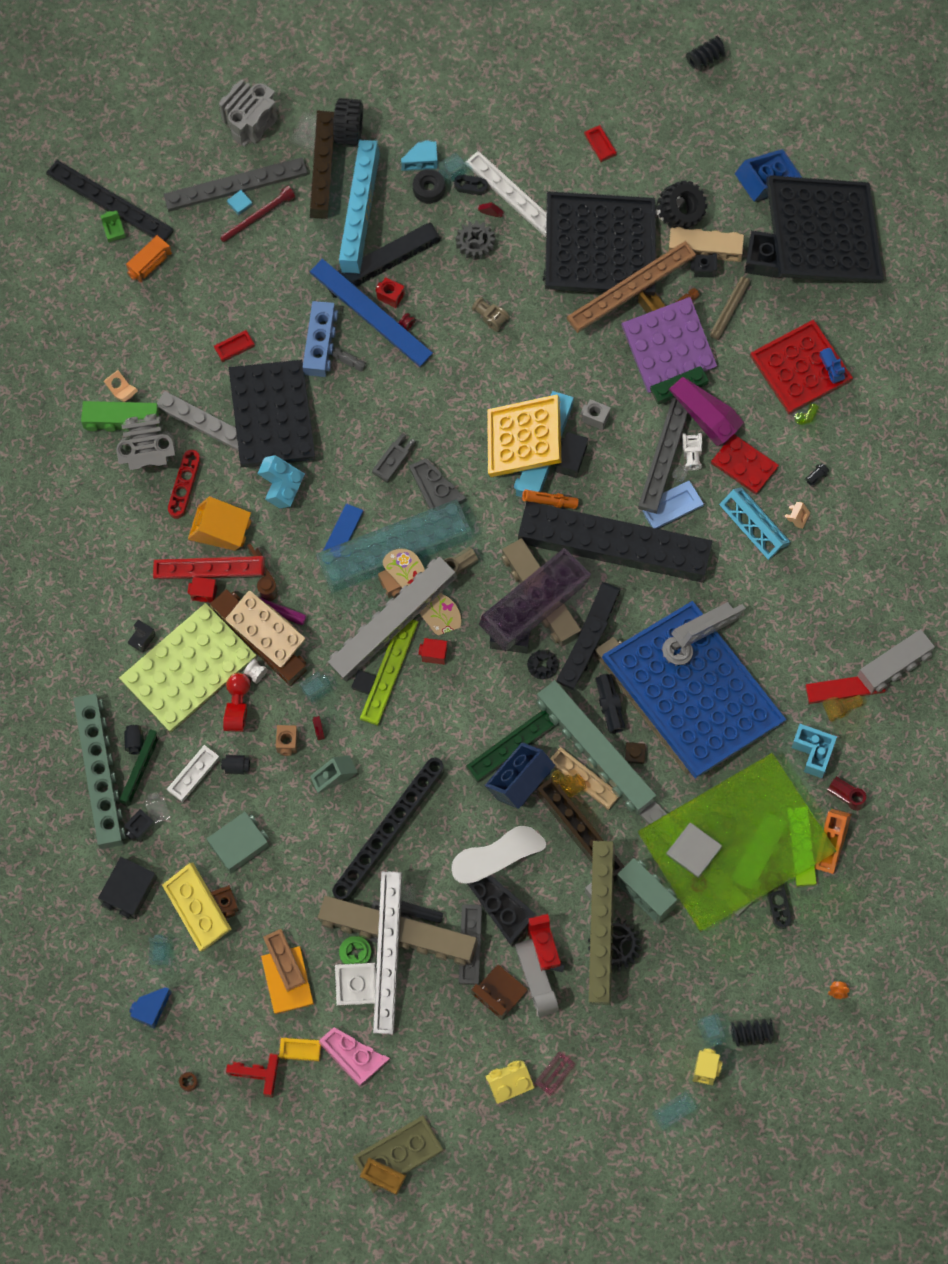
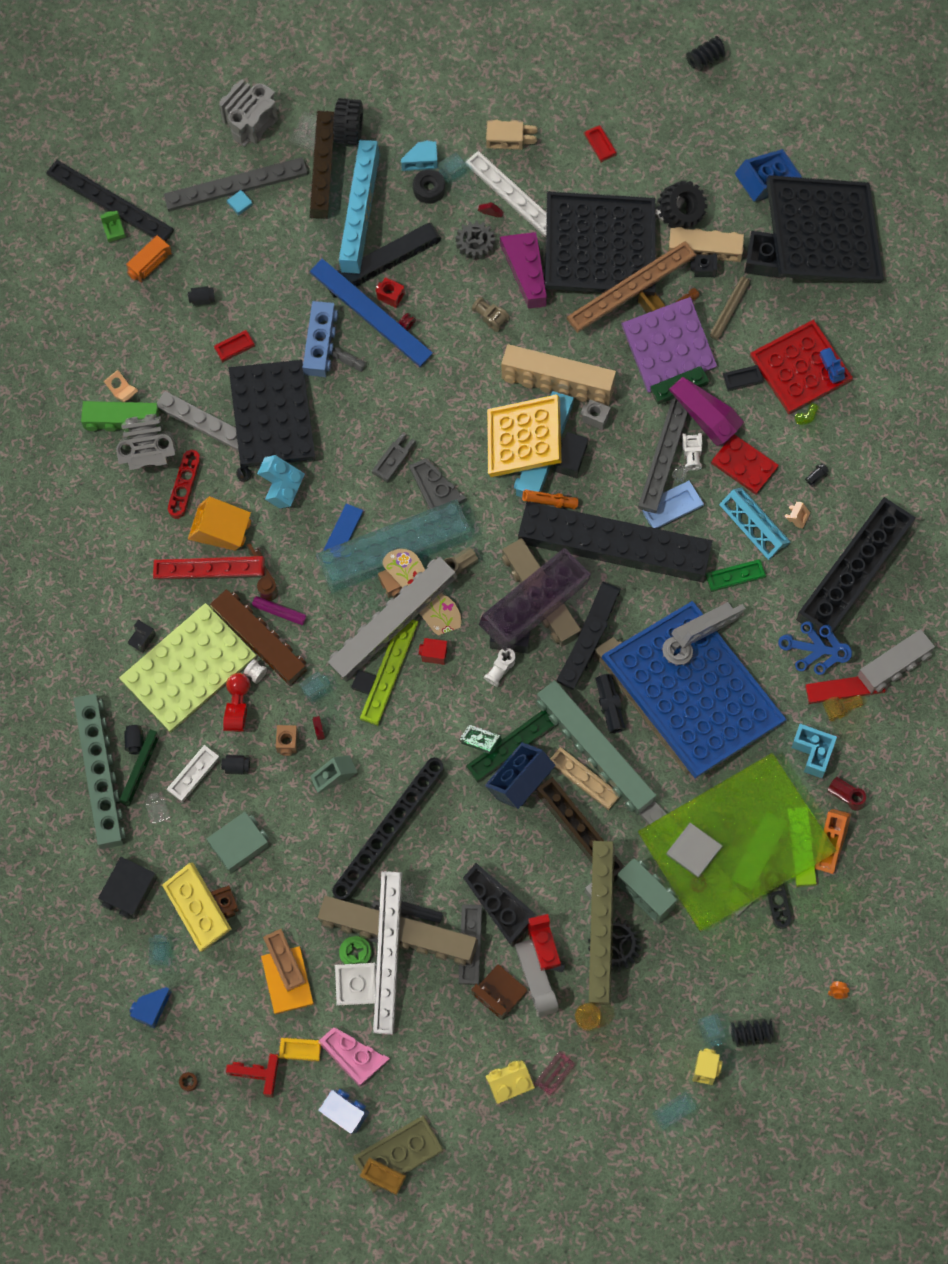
black bracket [124,809,155,843] -> none
red brick [188,577,217,603] -> none
dark red piece [220,185,296,242] -> none
tan bracket [226,591,306,668] -> none
white sticker [452,826,546,883] -> none
black beam [454,175,488,195] -> none
black gear [527,649,558,679] -> none
clear yellow pin [551,770,587,798] -> none
dark brown plate [625,742,646,764] -> none
none -> black brick [188,286,215,306]
none -> black hinge [236,467,252,482]
none -> brick [319,1089,370,1134]
none -> clear green plate [459,725,502,754]
none -> white connector [484,648,515,687]
none -> tan hinge [486,120,537,150]
none -> magenta wedge [500,232,546,309]
none -> tan brick [501,344,616,406]
none -> clear yellow wheel [575,1003,601,1032]
none -> green tile [705,559,766,592]
none -> black tile [722,365,764,392]
none -> blue plant [778,621,852,675]
none -> black brick [796,497,916,641]

